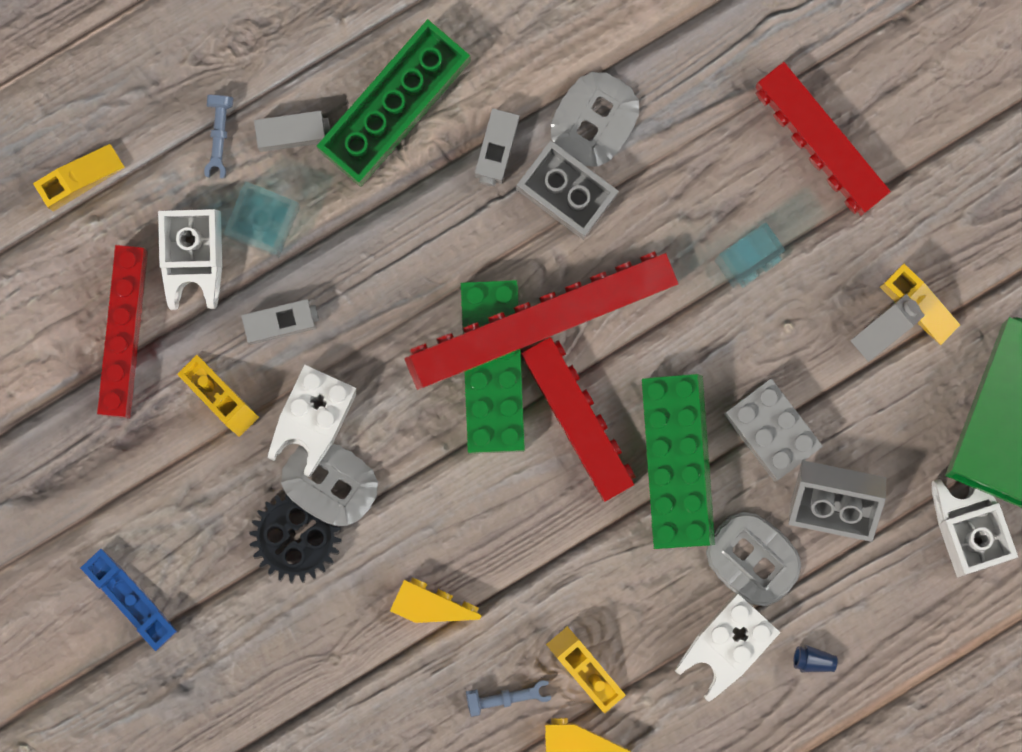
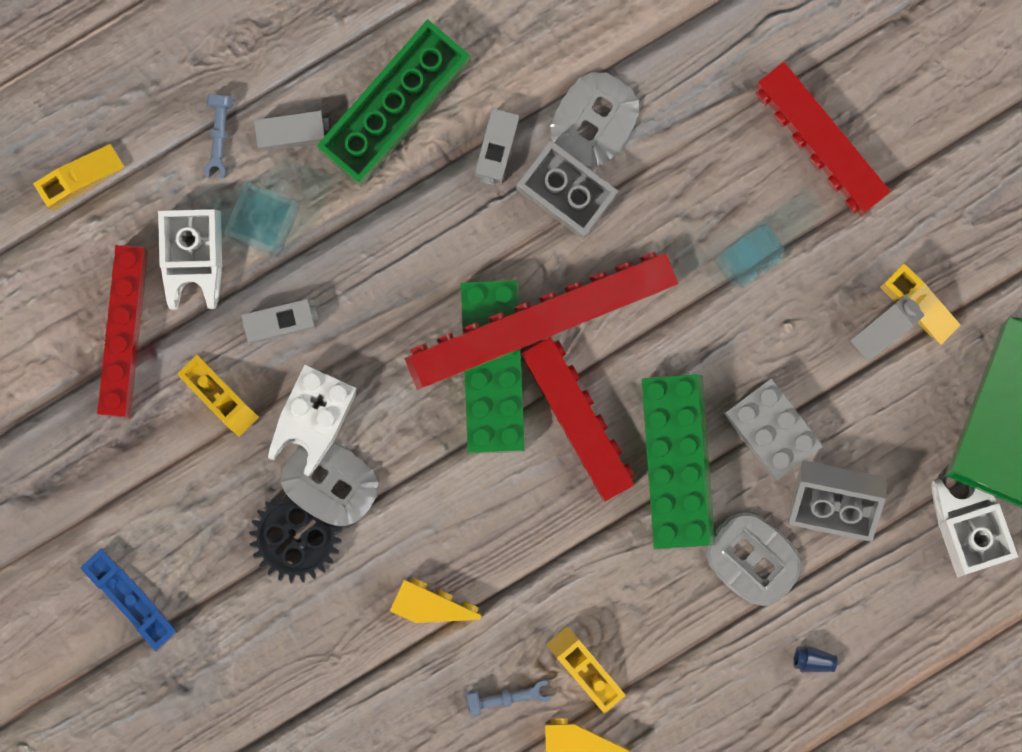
white brick [675,593,781,702] -> none

